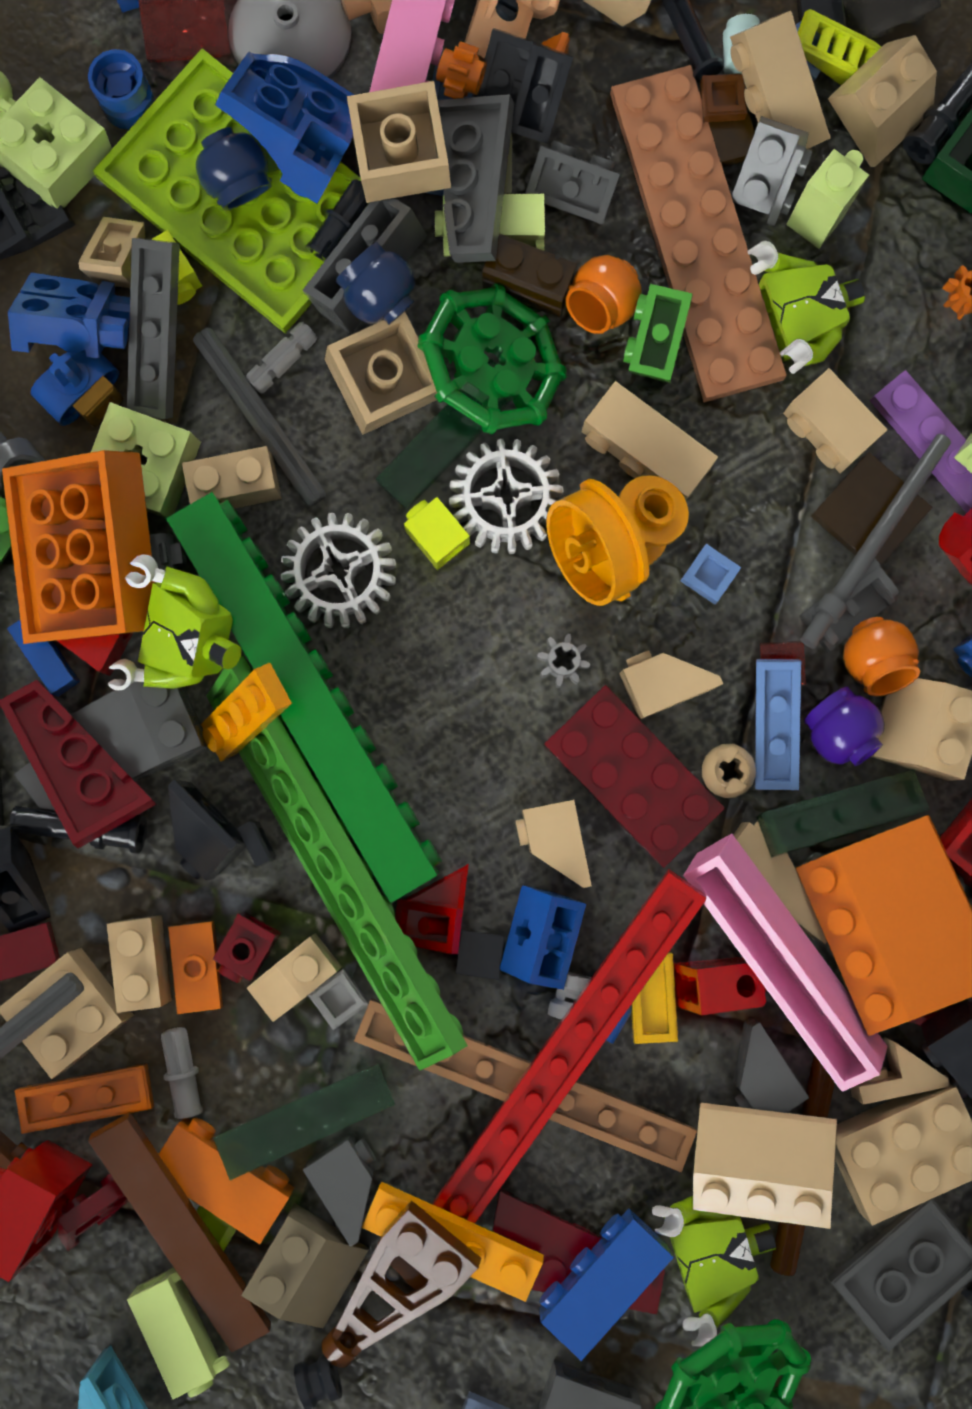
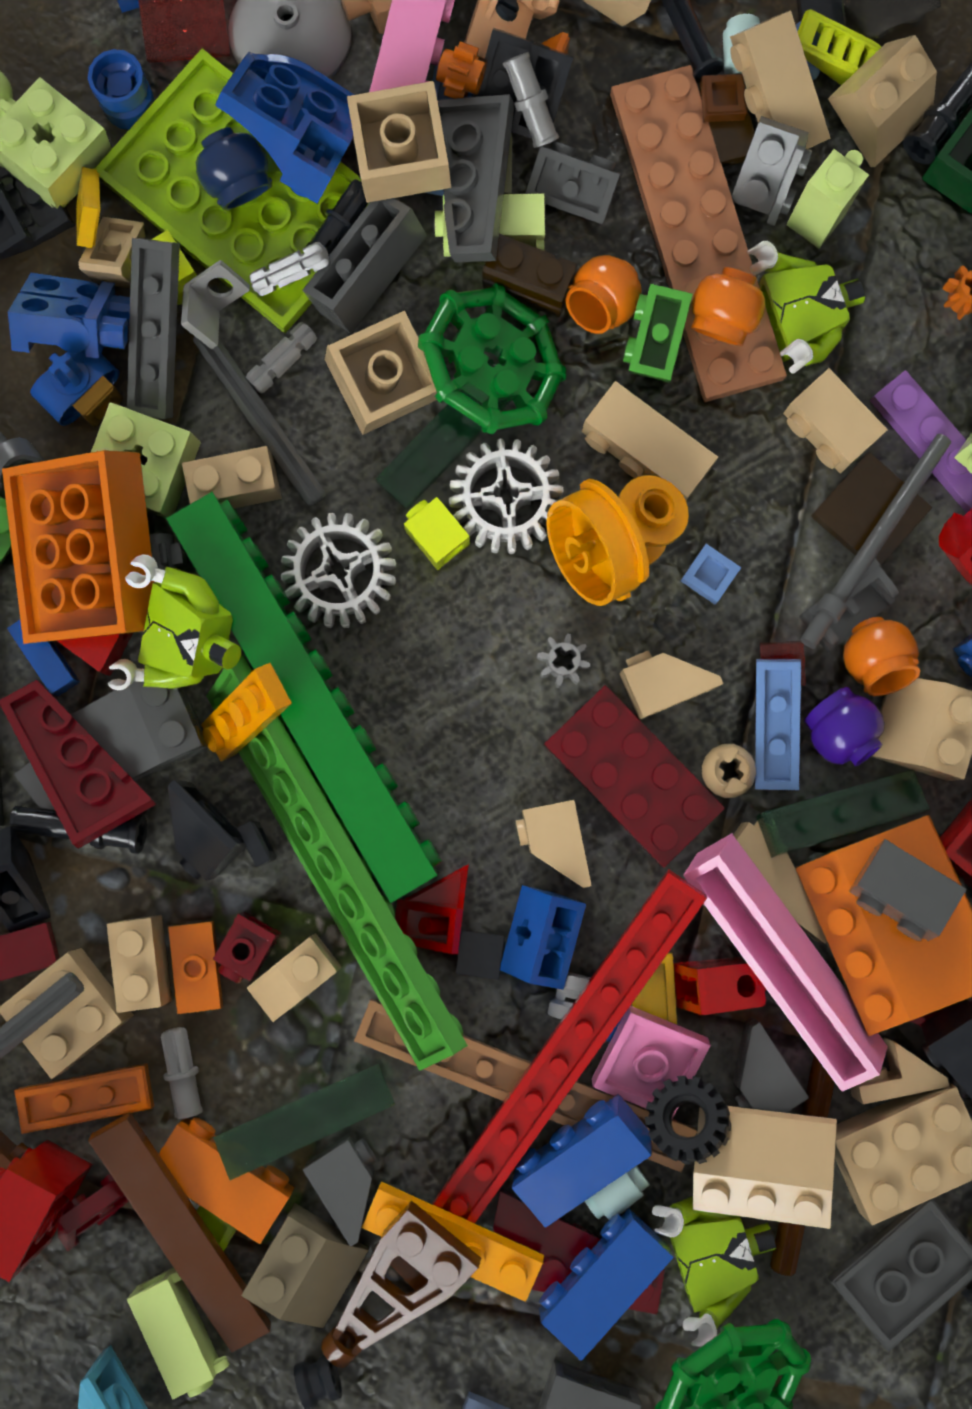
light grey tile [308,968,369,1030] -> none
dark blue piece [336,242,415,325] -> none
none -> yellow tile [76,167,100,248]
none -> light grey bracket [181,260,250,349]
none -> axle [249,242,330,296]
none -> light grey pin [502,52,559,148]
none -> blue brick [512,1094,652,1228]
none -> light aqua brick [585,1166,650,1220]
none -> bright pink plate [591,1006,711,1119]
none -> black tyre [645,1075,731,1165]
none -> orange piece [691,267,765,347]
none -> dark grey brick [849,839,967,941]

